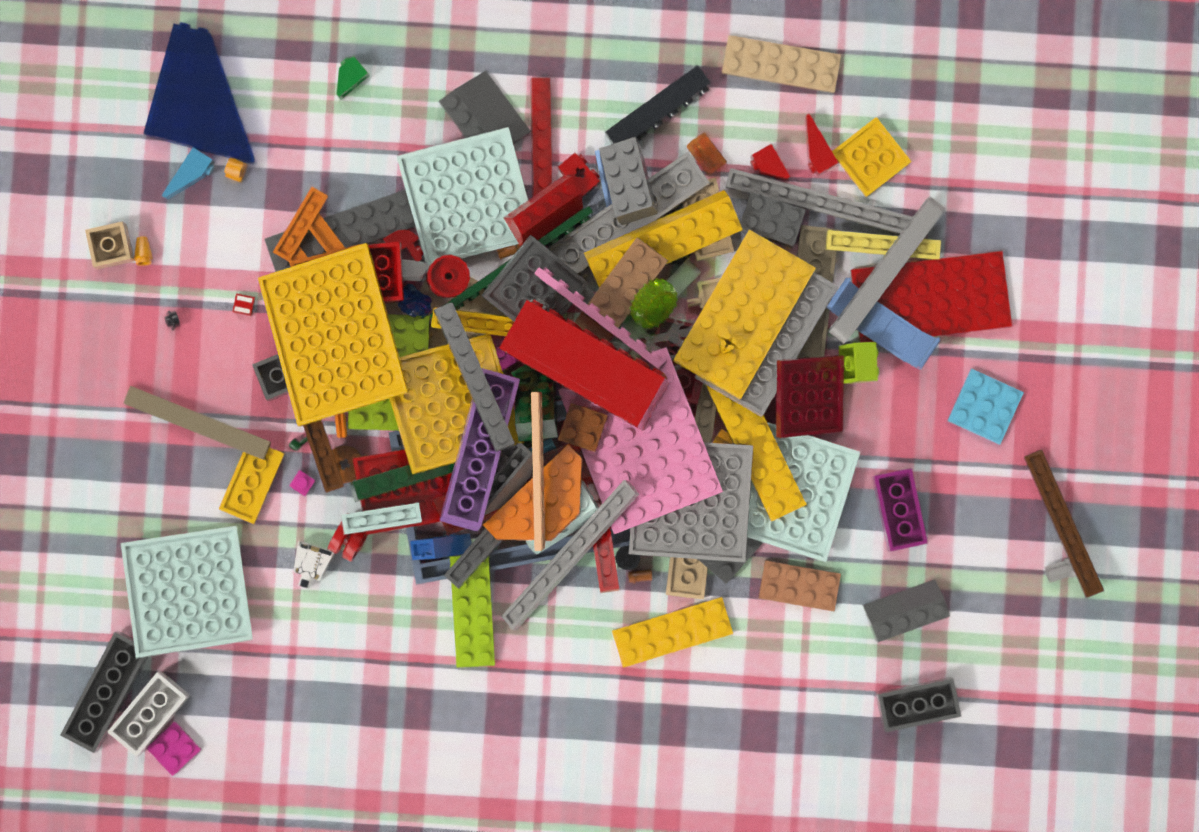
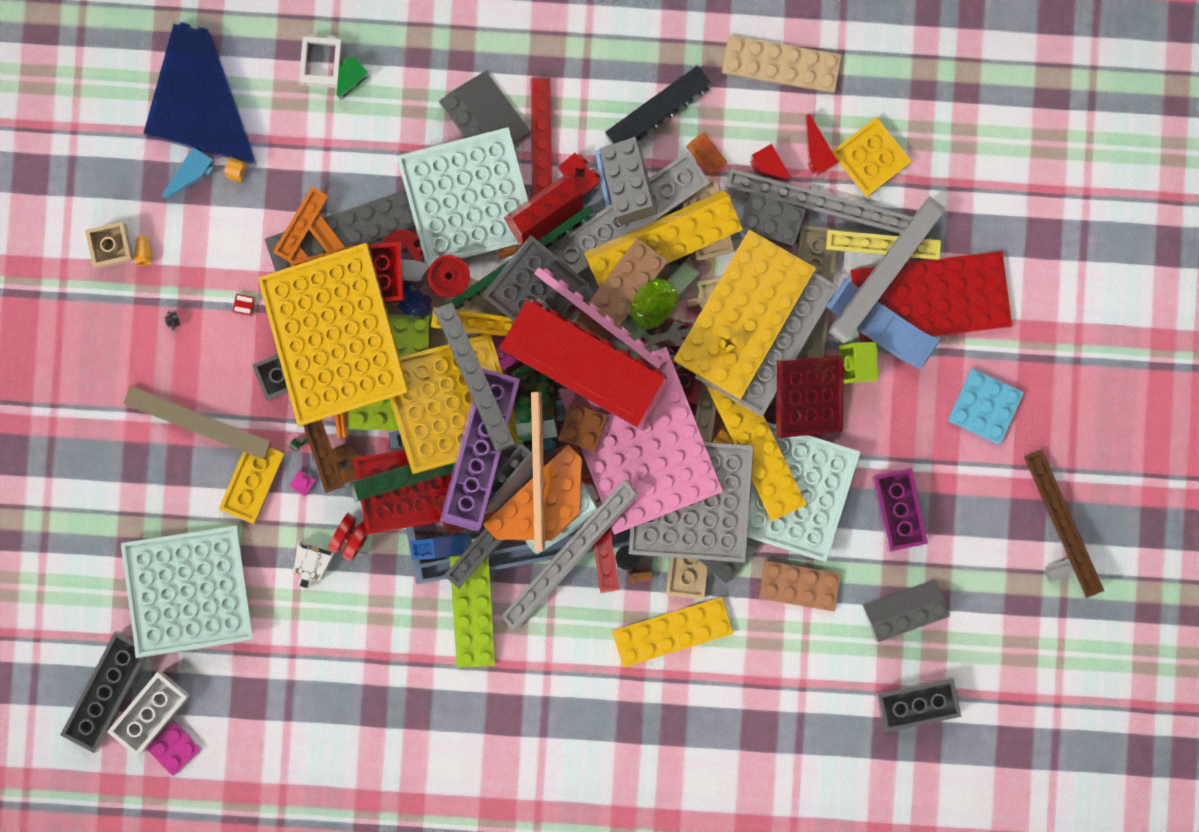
light aqua plate [341,503,422,535] -> none
none -> white window [299,34,343,88]

